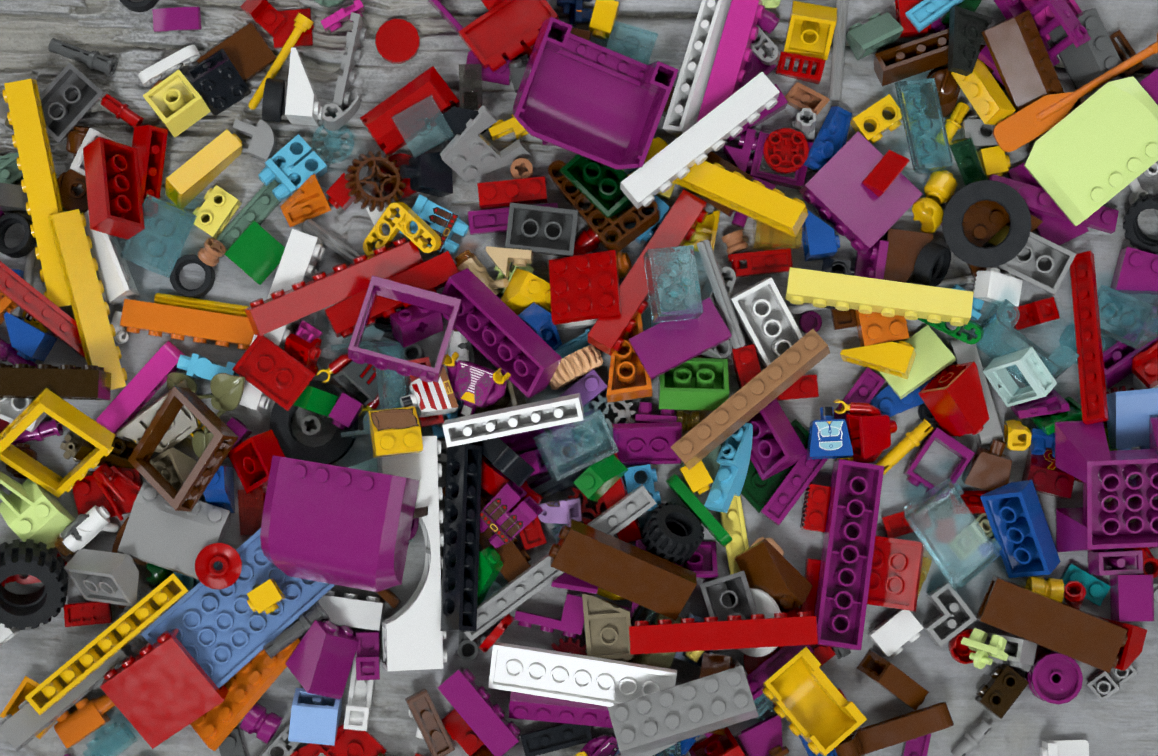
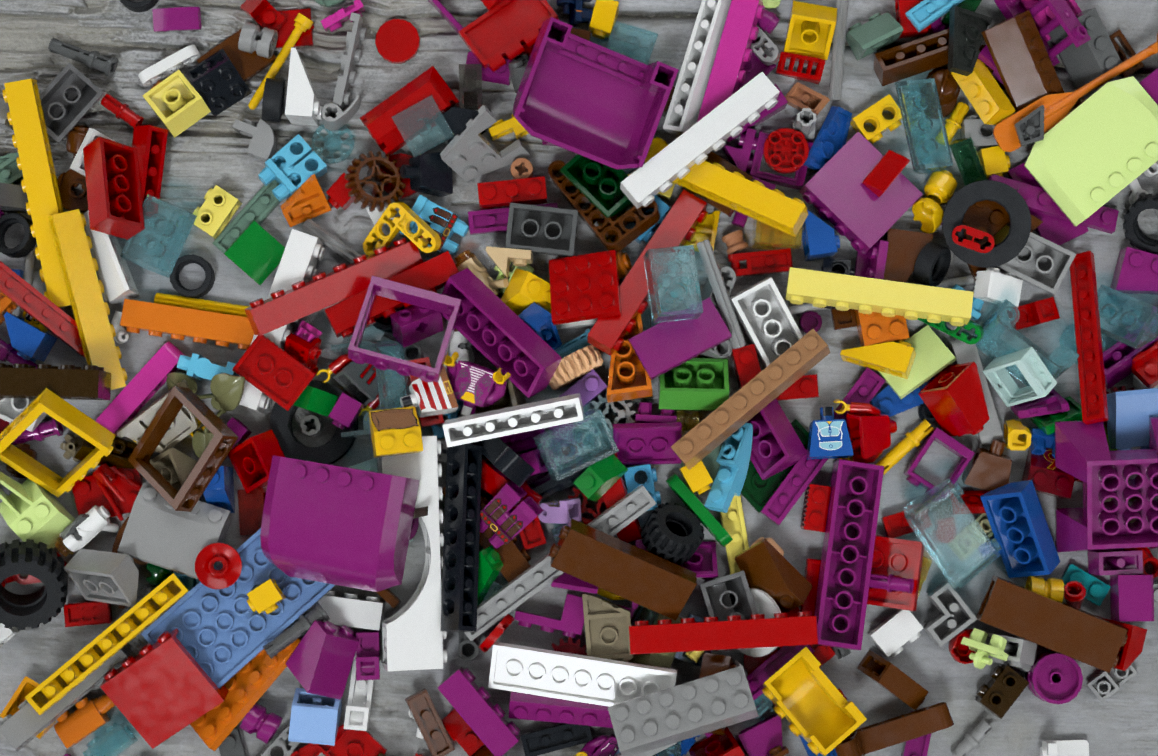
yellow slope [165,129,242,211] -> none
nougat wheel [197,238,226,266] -> none
red cone [573,228,600,256] -> none
none -> light grey wheel [238,22,278,59]
none -> magenta axle [869,574,914,593]
none -> red beam [951,225,995,253]
none -> dark grey piece [1014,105,1044,147]

